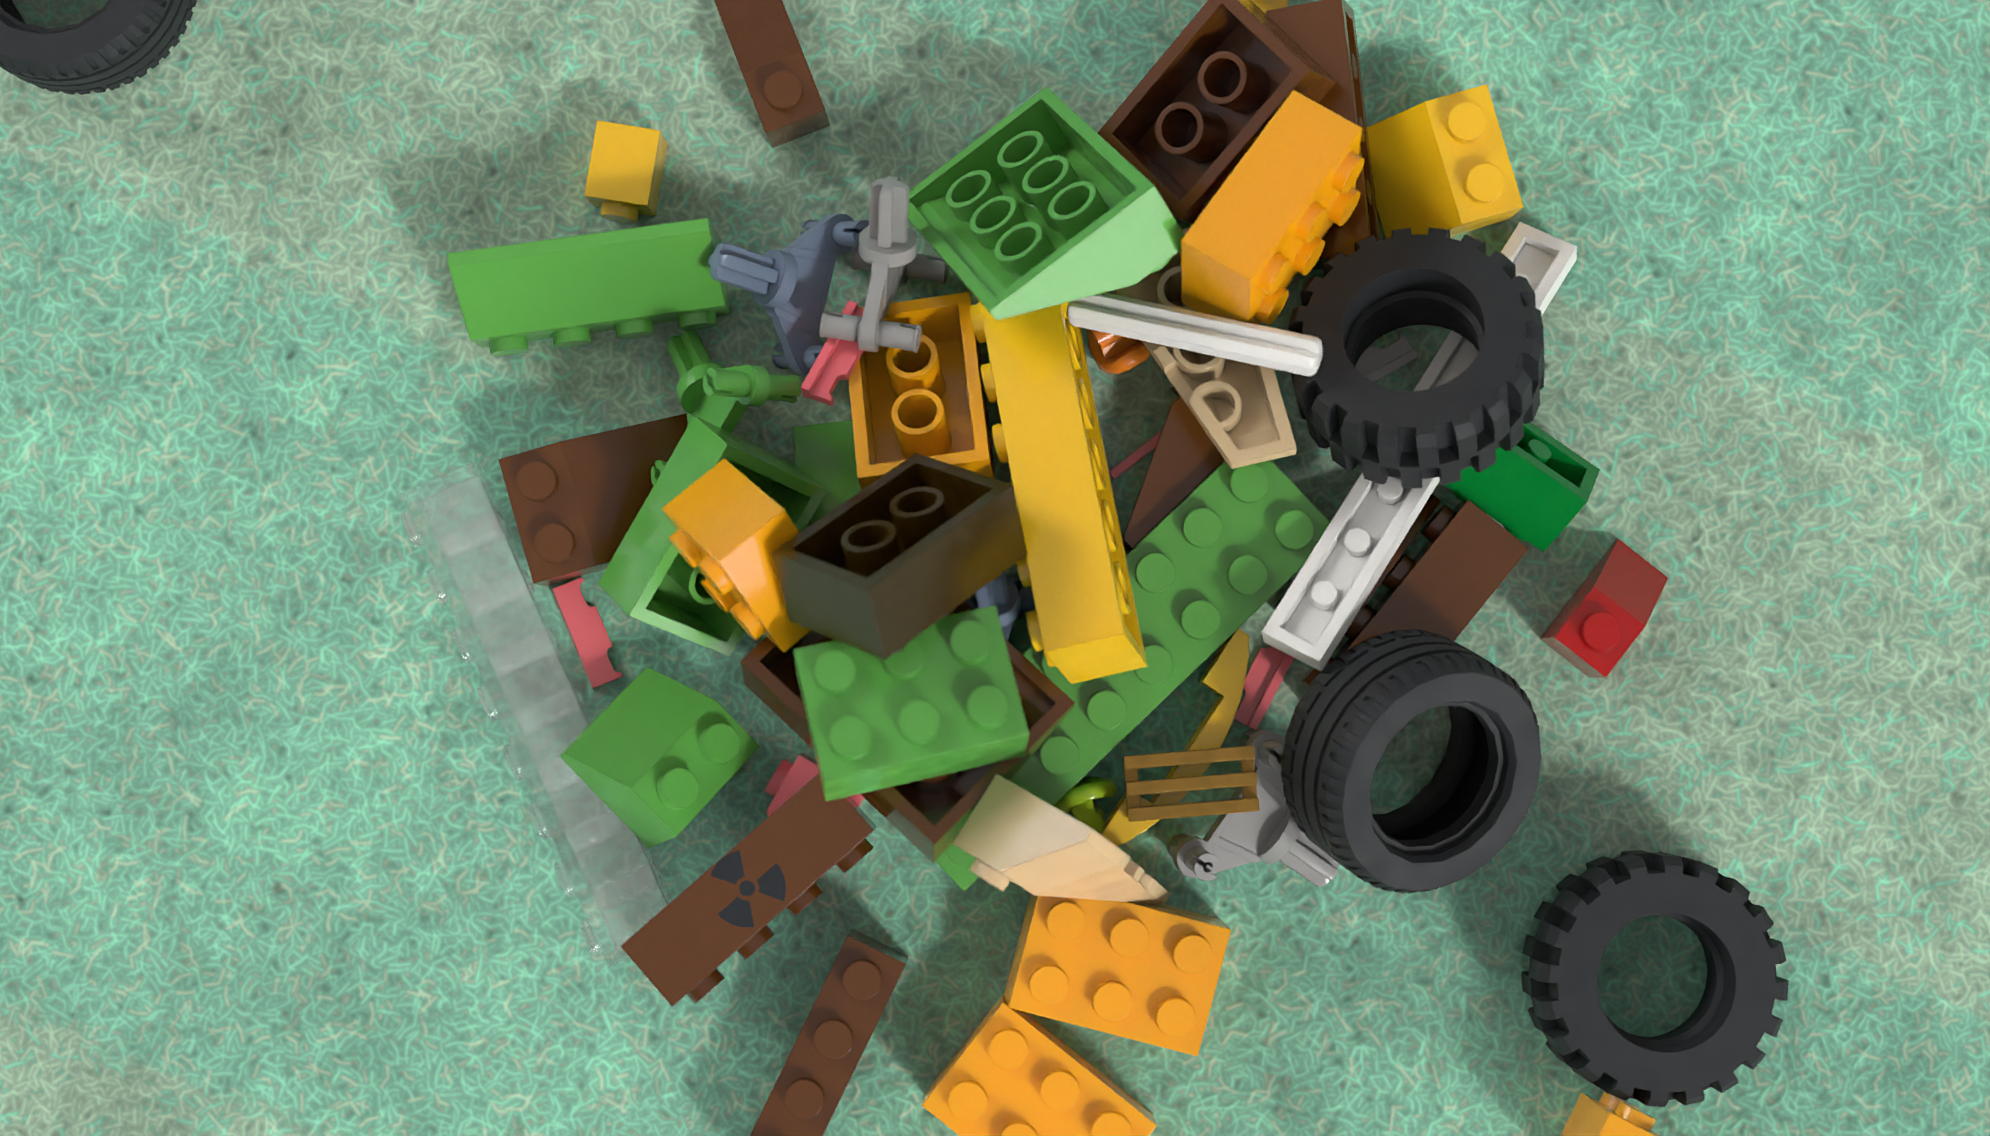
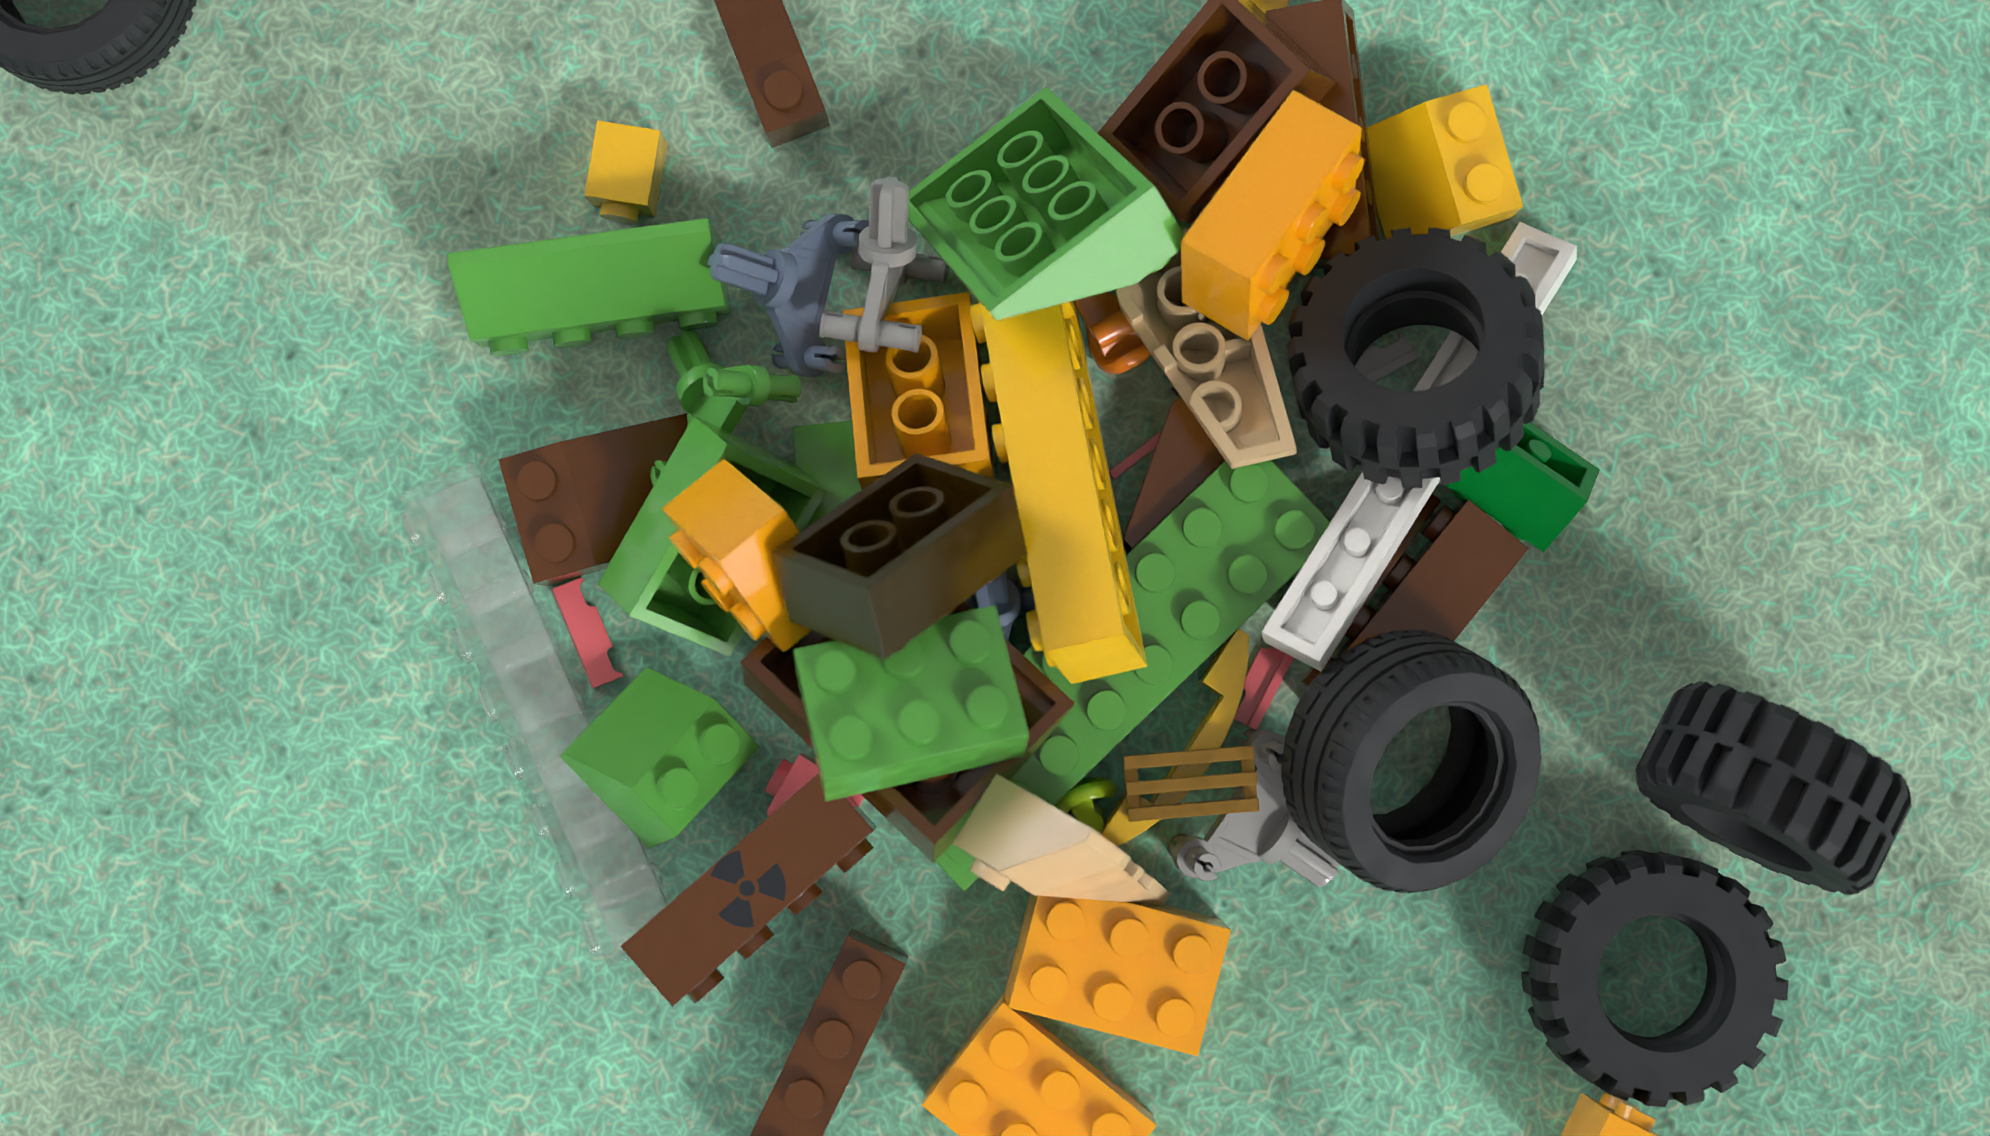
coral piece [801,300,864,406] -> none
white axle [1066,292,1323,376] -> none
red slope [1539,539,1668,678] -> none
none -> black tyre [1635,681,1912,895]

